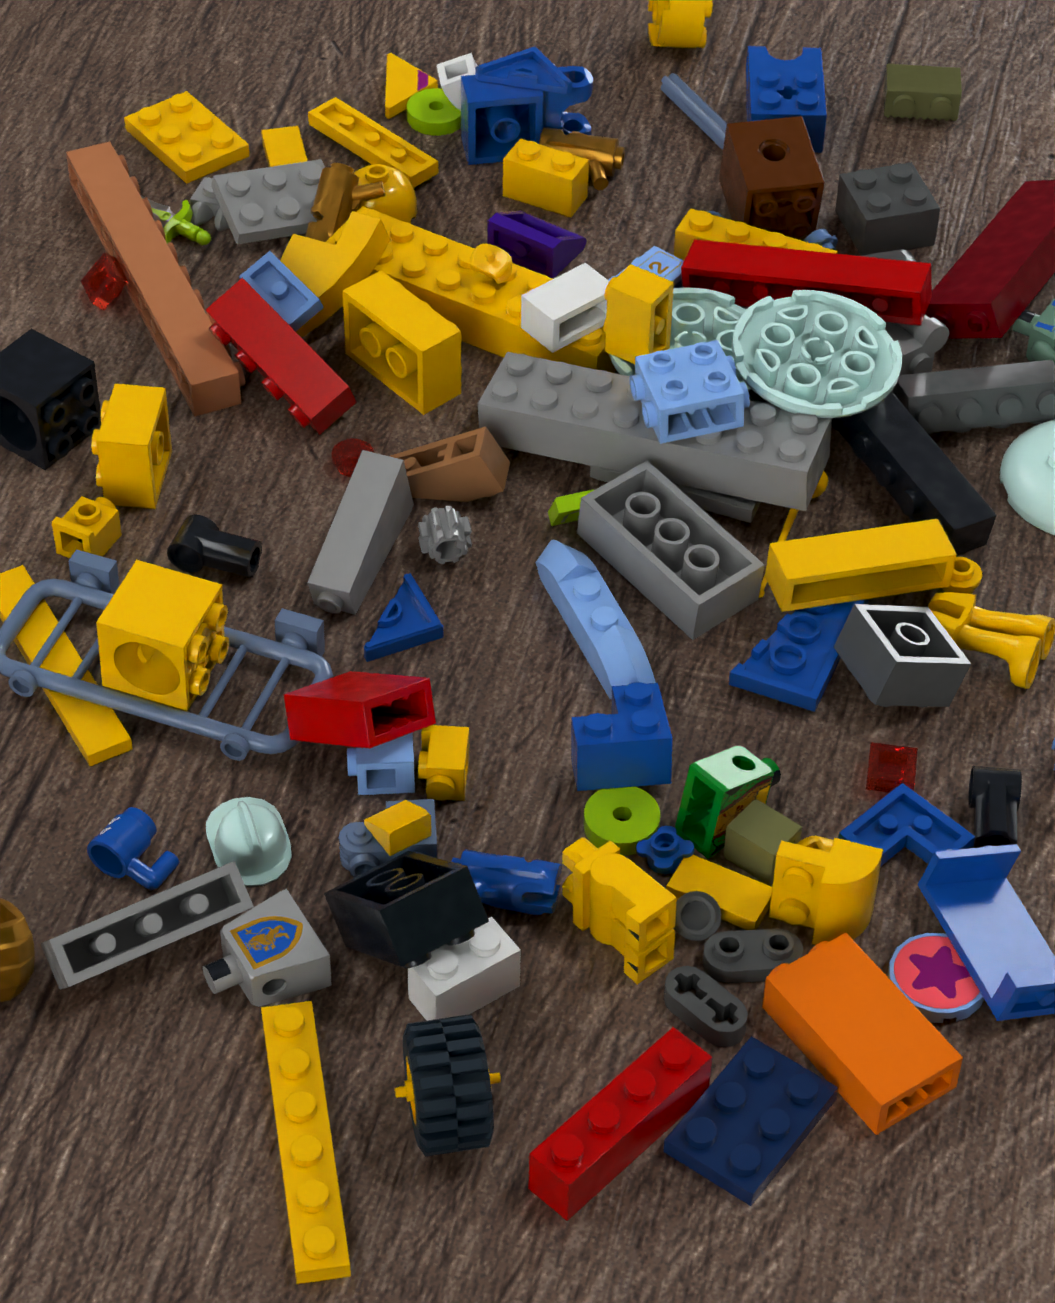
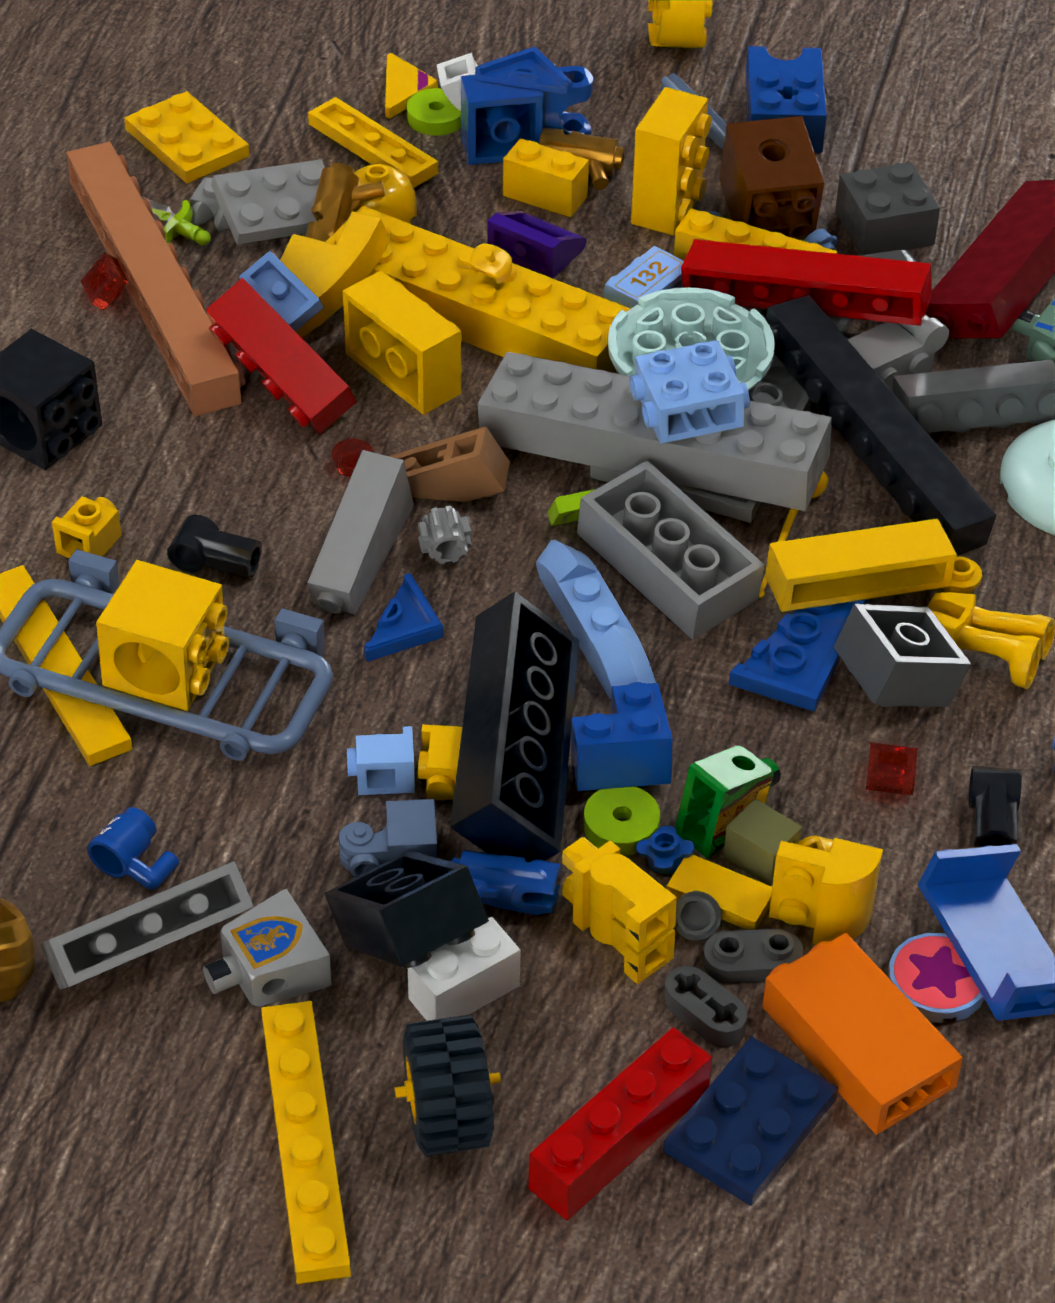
yellow brick [91,384,172,509] -> none
light aqua piece [206,797,292,887] -> none
yellow tile [261,126,307,167] -> none
red brick [284,671,436,749] -> none
yellow slope [364,800,431,856] -> none
white piece [521,263,609,353] -> none
yellow brick [603,264,674,365] -> none
light aqua brick [732,290,902,418] -> none
blue plate [838,783,975,867] -> none
olive brick [884,64,962,122] -> none
none -> black brick [450,591,579,862]
none -> yellow brick [631,87,712,236]

